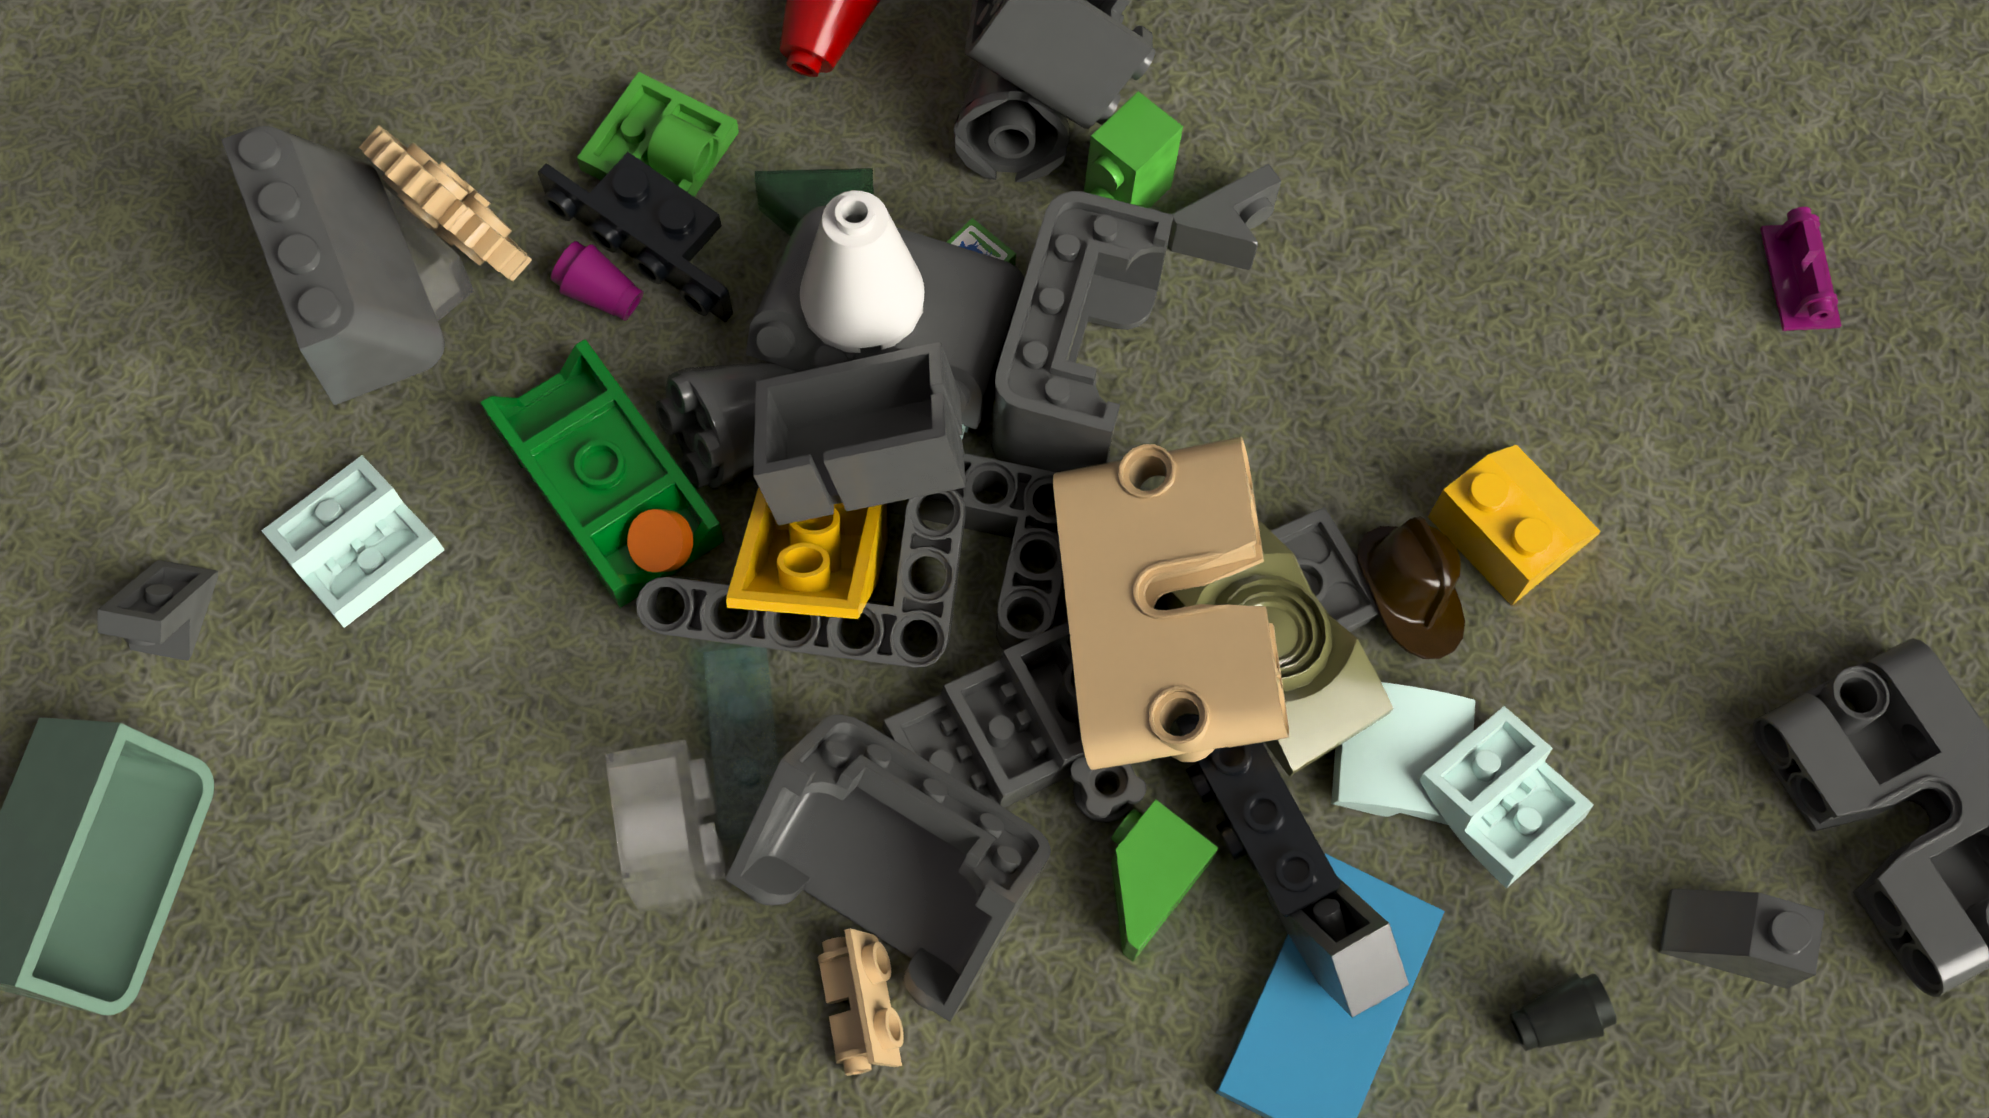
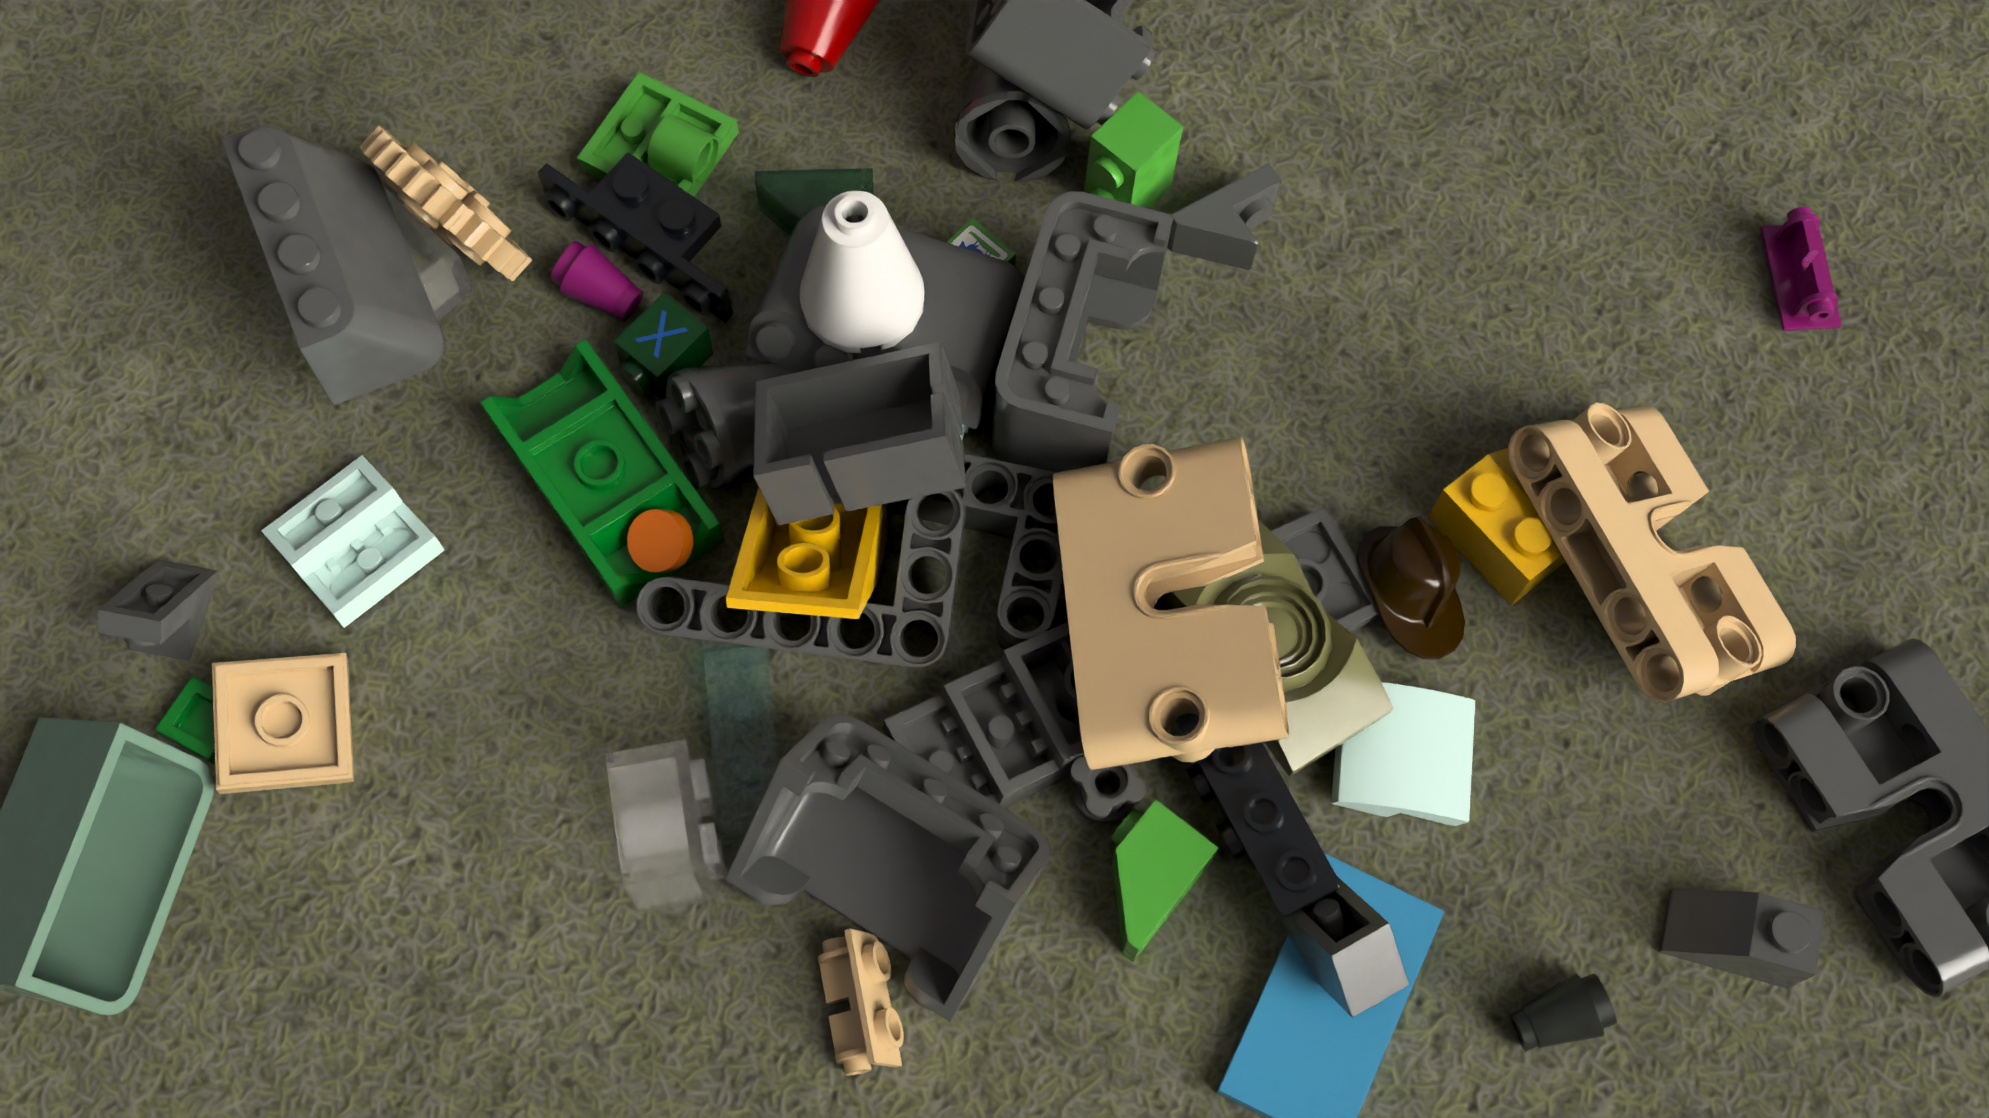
light aqua slope [1420,706,1594,888] -> none
none -> green tile [155,676,215,765]
none -> tan plate [212,653,354,794]
none -> dark green brick [613,293,713,400]
none -> tan connector [1508,403,1796,703]

